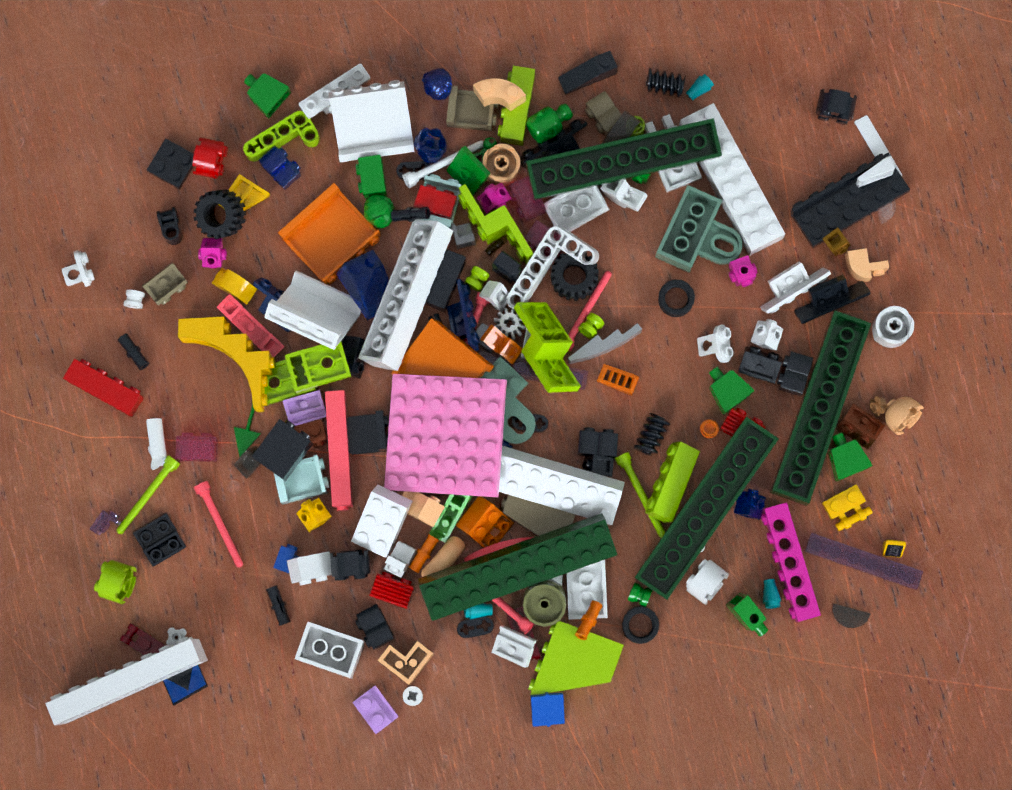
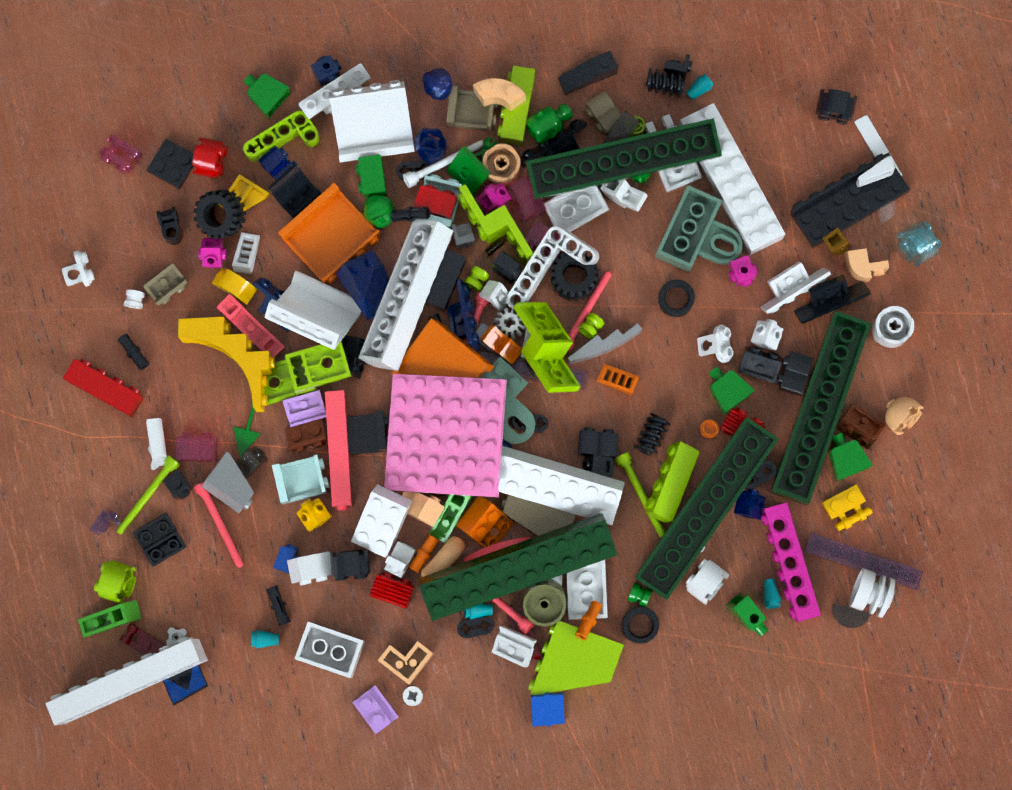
black brick [252,419,313,481] -> none
black brick [355,604,395,650] -> none
medium nougat plate [870,396,887,417] -> none
slope [882,540,906,558] -> none
none -> bright green slope [78,600,142,638]
none -> clear pink brick [99,134,143,174]
none -> black bracket [163,470,193,500]
none -> light grey slope [201,452,254,513]
none -> white slope [232,232,260,275]
none -> teal cone [251,629,279,649]
none -> black bracket [268,164,322,219]
none -> dark blue brick [311,55,342,87]
none -> black bracket [664,54,692,78]
none -> black plate [745,461,777,490]
none -> white wheel [849,568,895,618]
none -> clear light blue brick [897,221,942,266]

